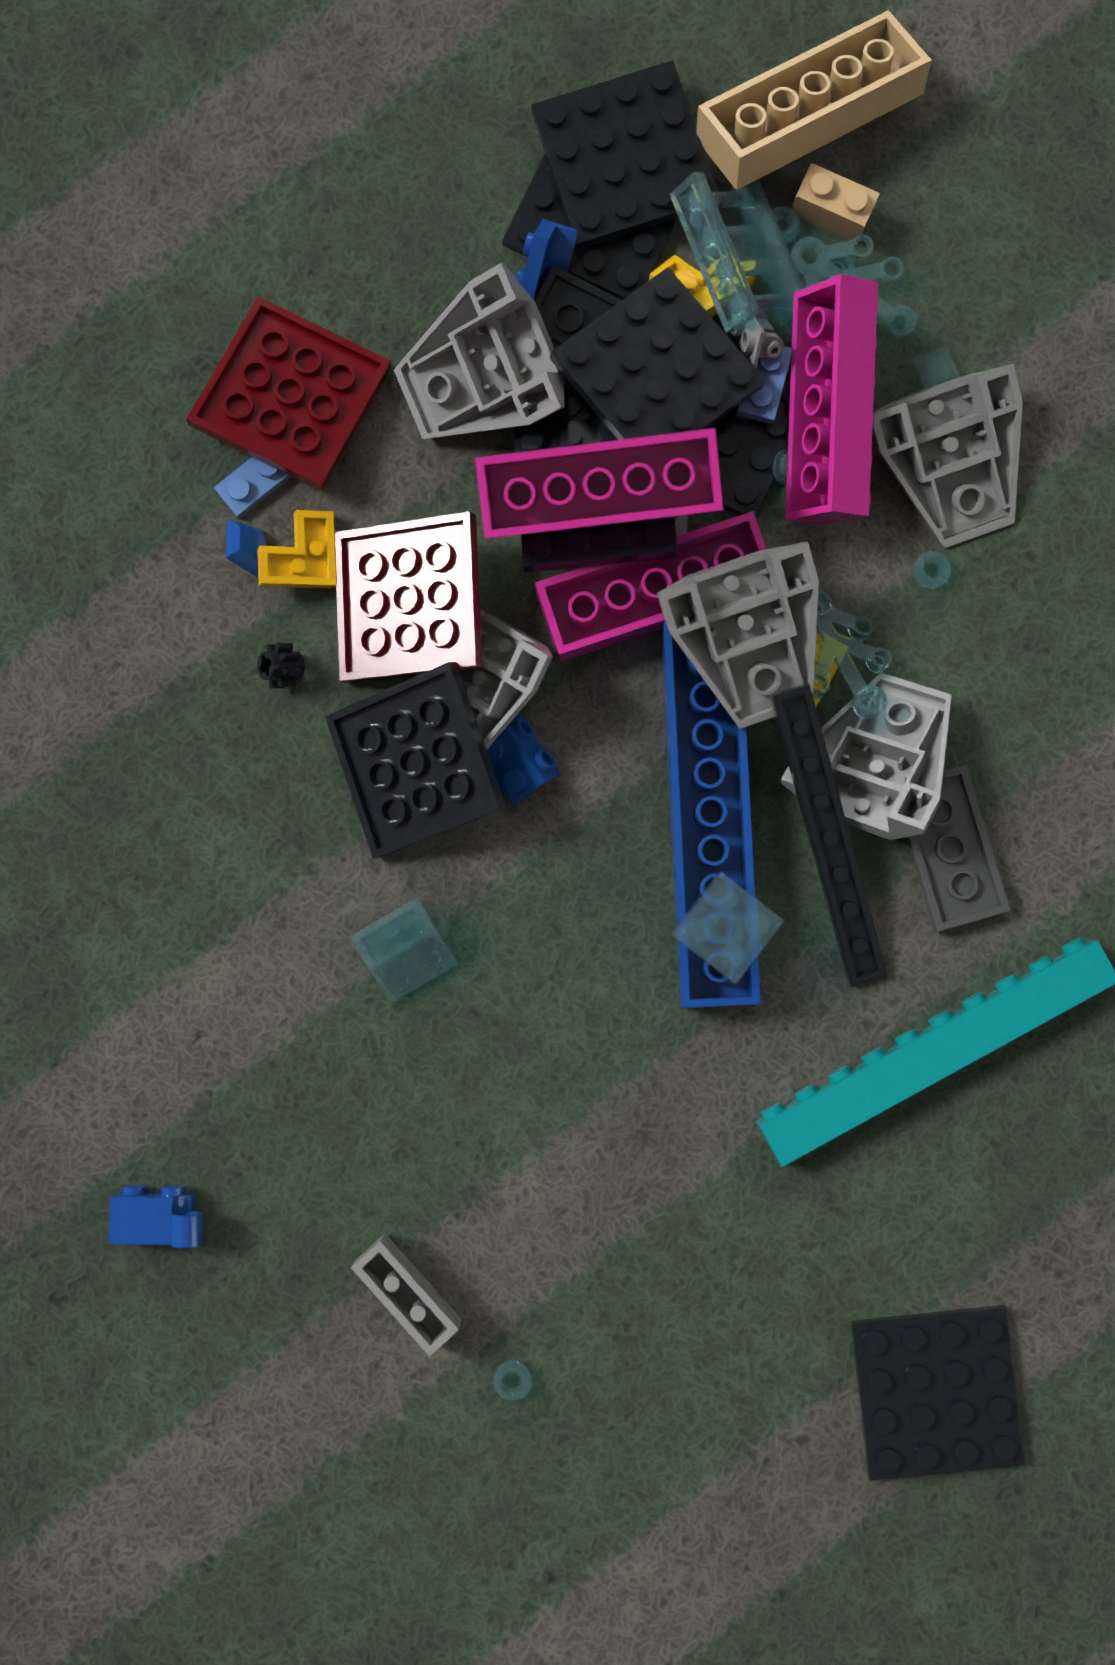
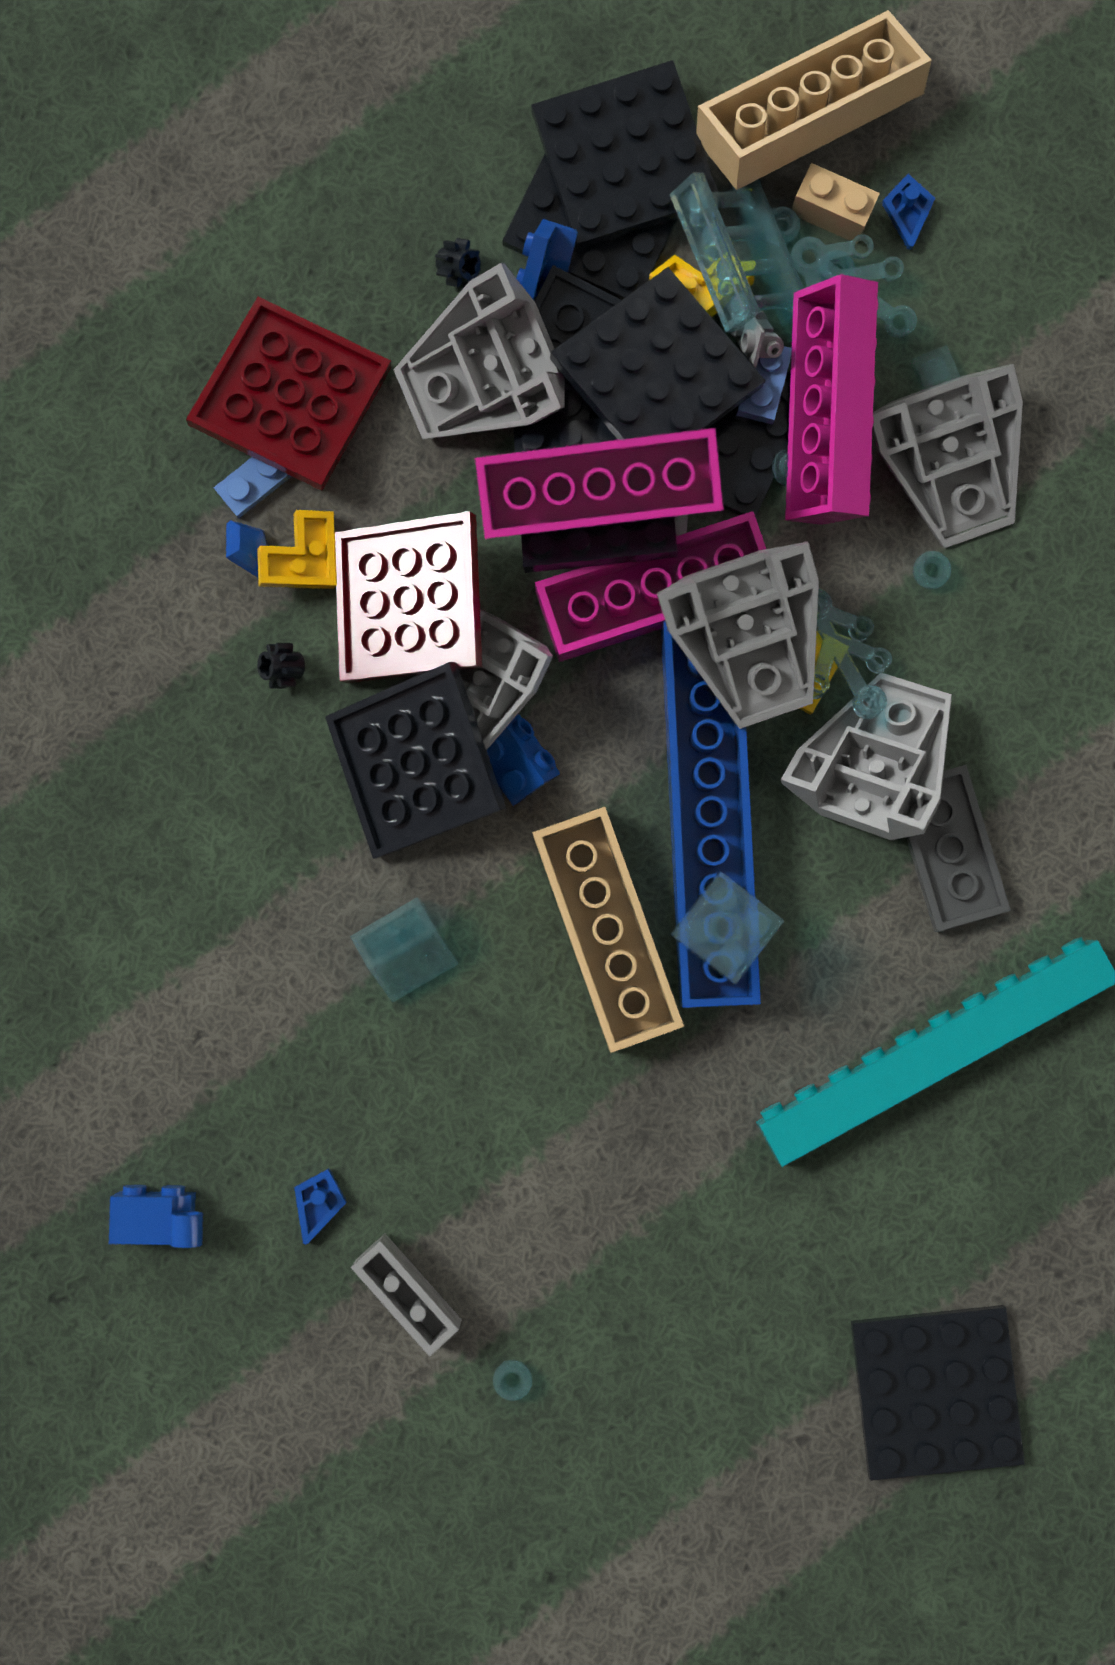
black tile [769,683,887,987] -> none
none -> blue piece [294,1168,347,1245]
none -> black gear [435,238,481,288]
none -> tan brick [532,807,684,1053]
none -> blue piece [882,174,935,250]

